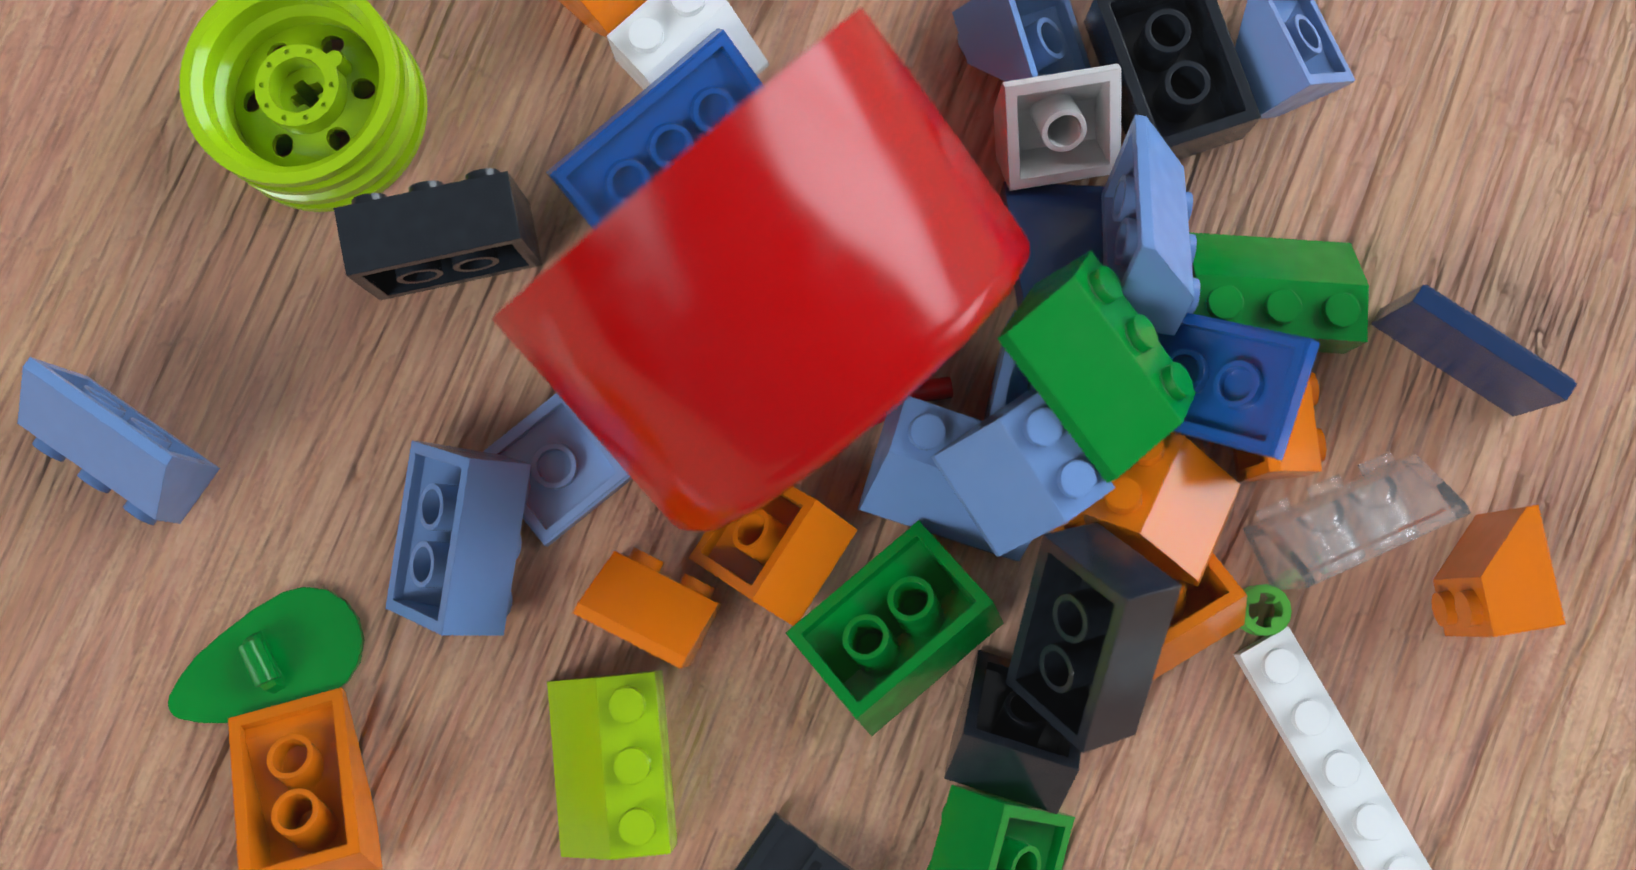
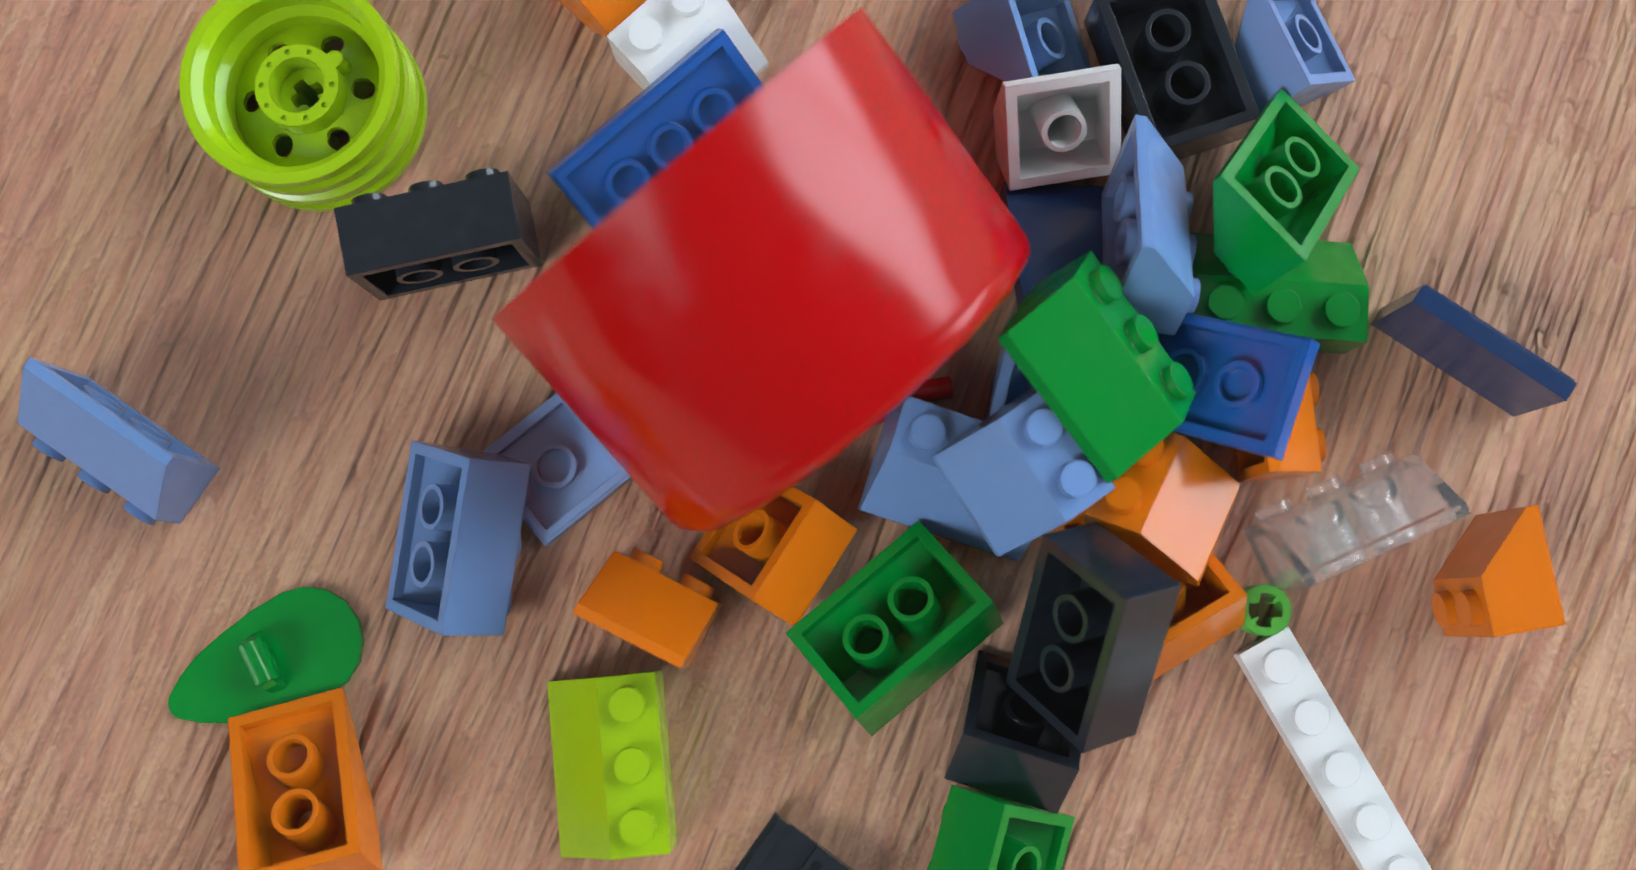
none -> green slope [1213,88,1360,294]

